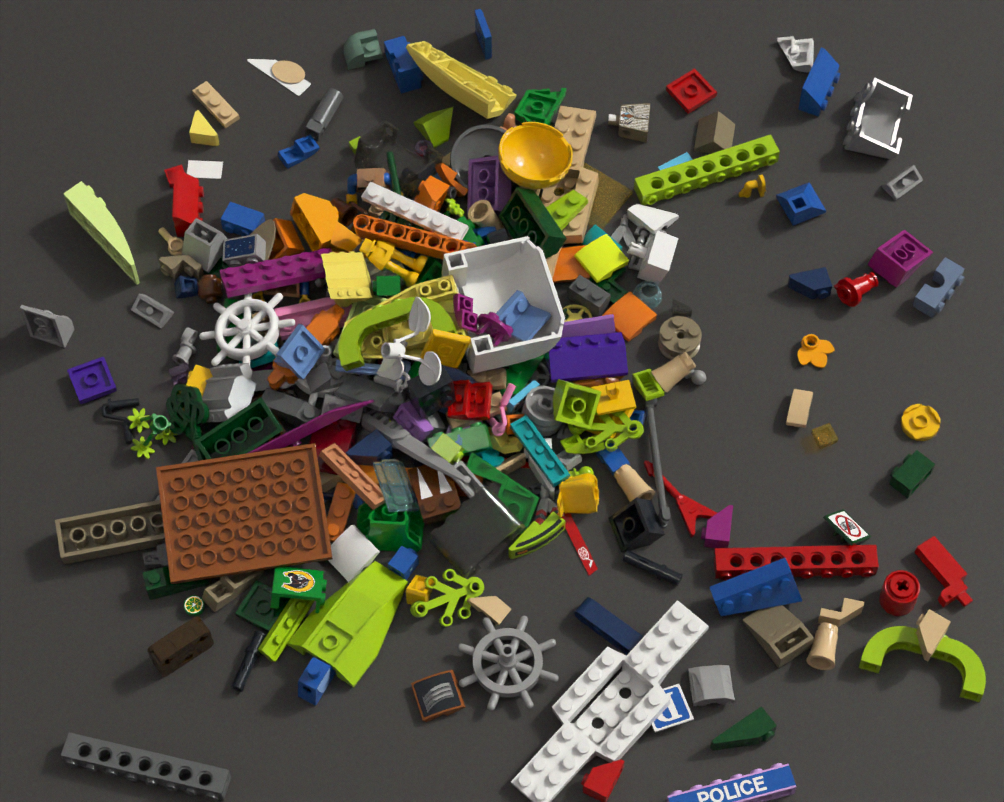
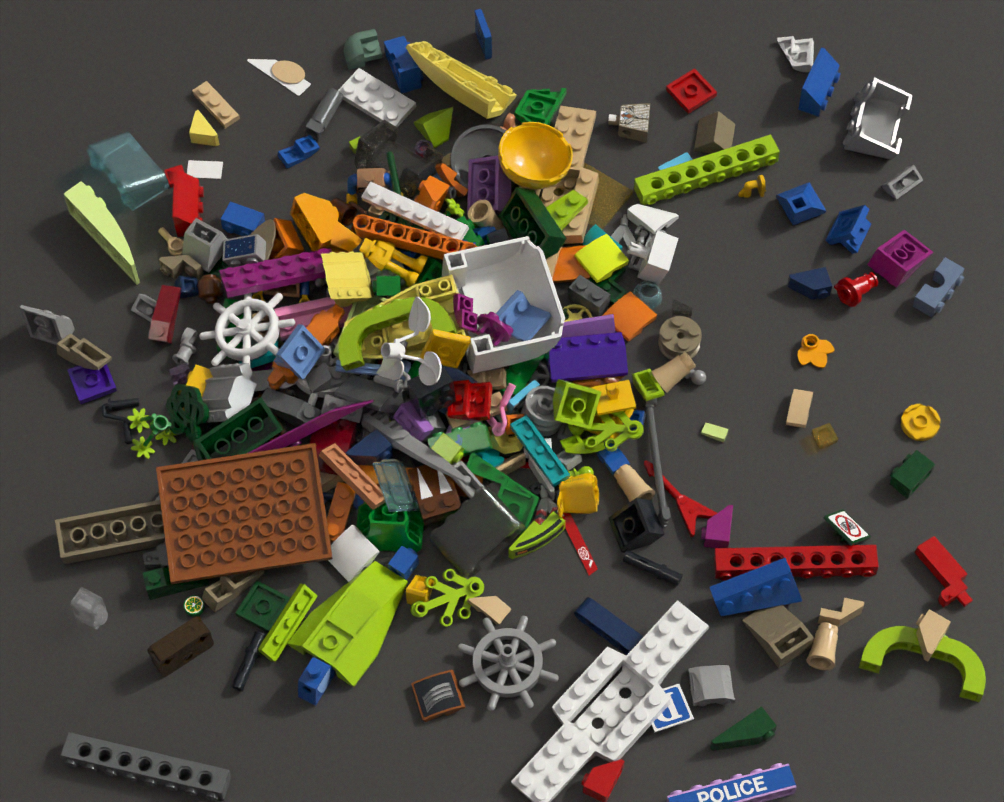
green panel [270,567,327,613] -> none
red piece [879,570,920,616] -> none
none -> dark tan slope [57,333,112,370]
none -> clear brick [70,587,108,630]
none -> clear light blue windscreen [86,132,169,211]
none -> dark red slope [148,285,181,344]
none -> white plate [338,68,416,131]
none -> yellowish green piece [701,422,729,443]
none -> blue bracket [825,205,871,254]

